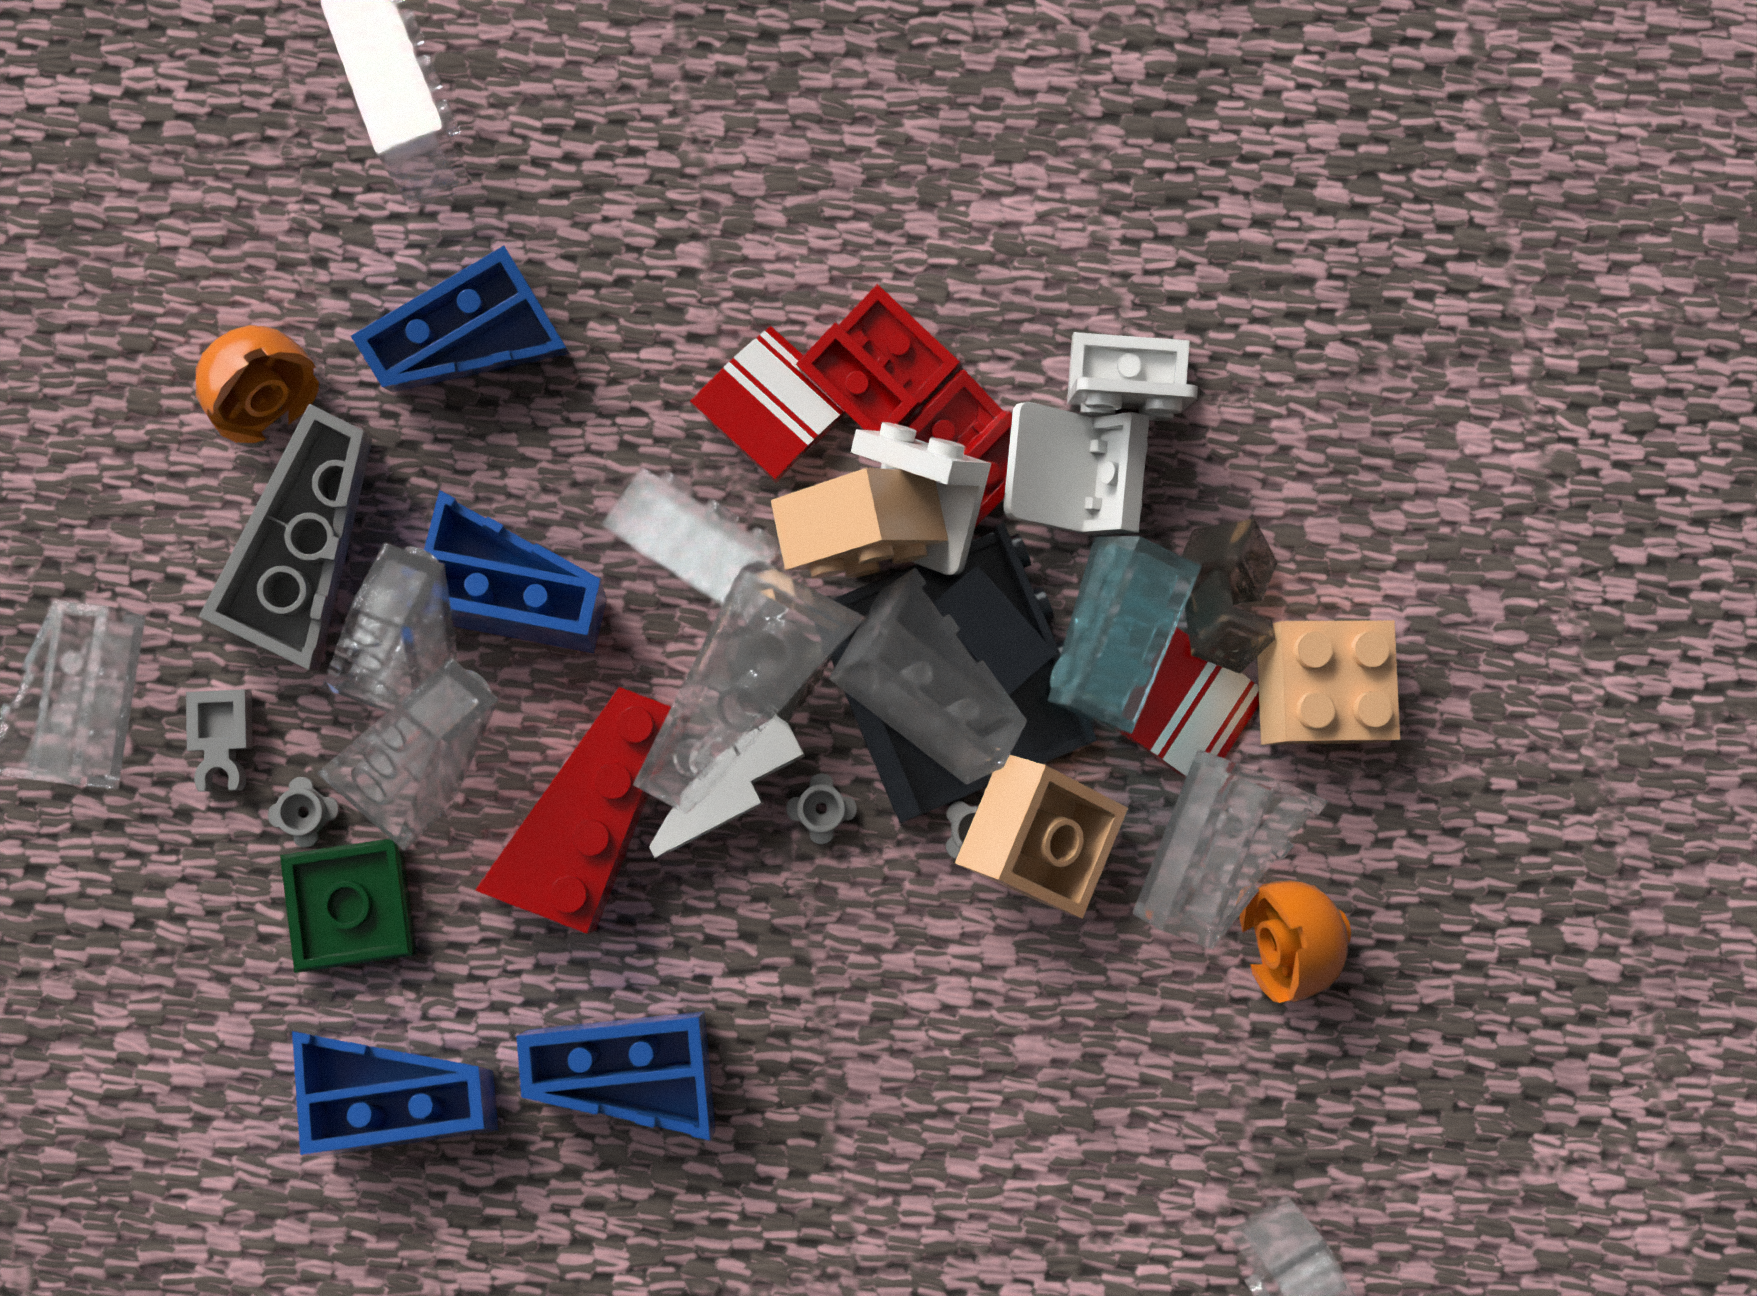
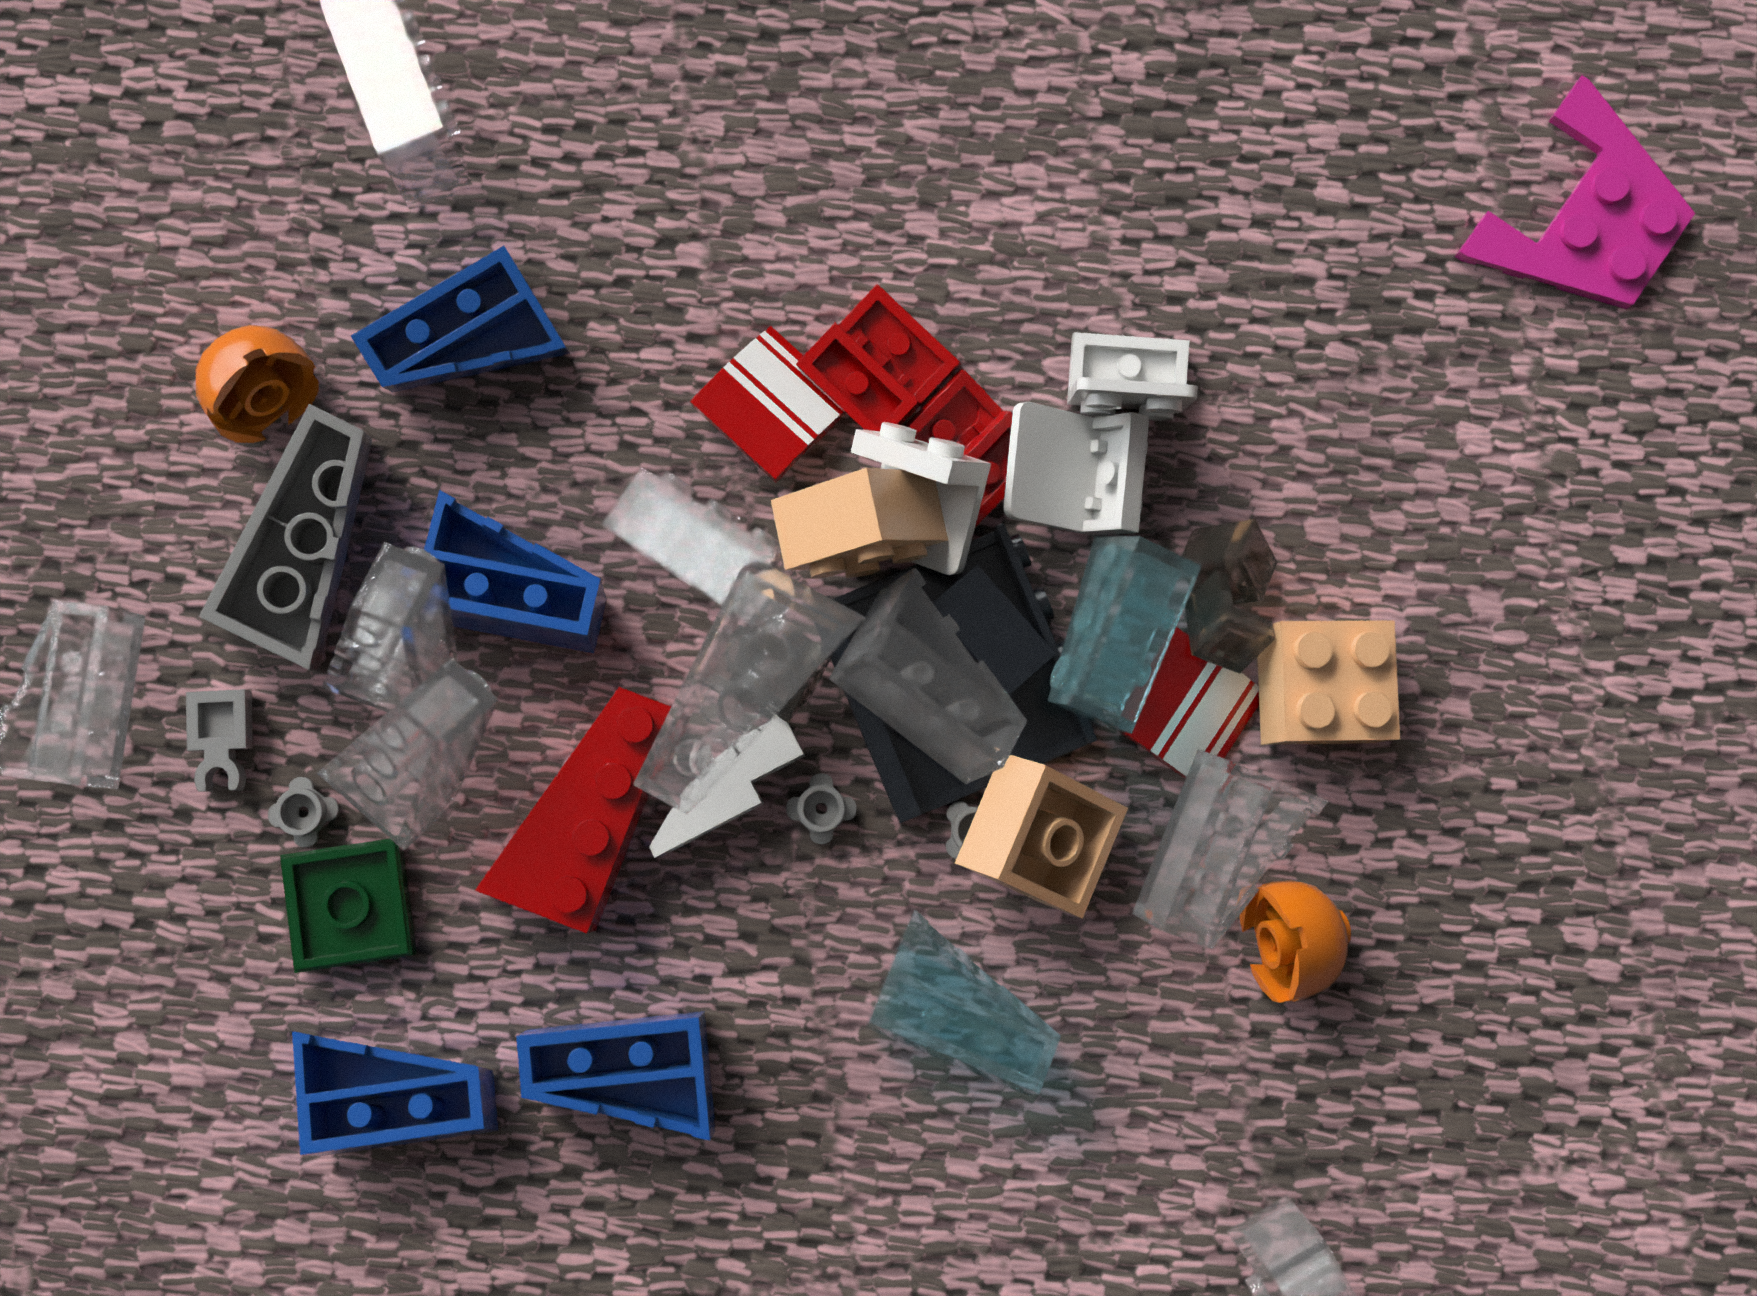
none -> clear light blue wedge [865,910,1061,1096]
none -> dark pink wing [1455,75,1695,309]

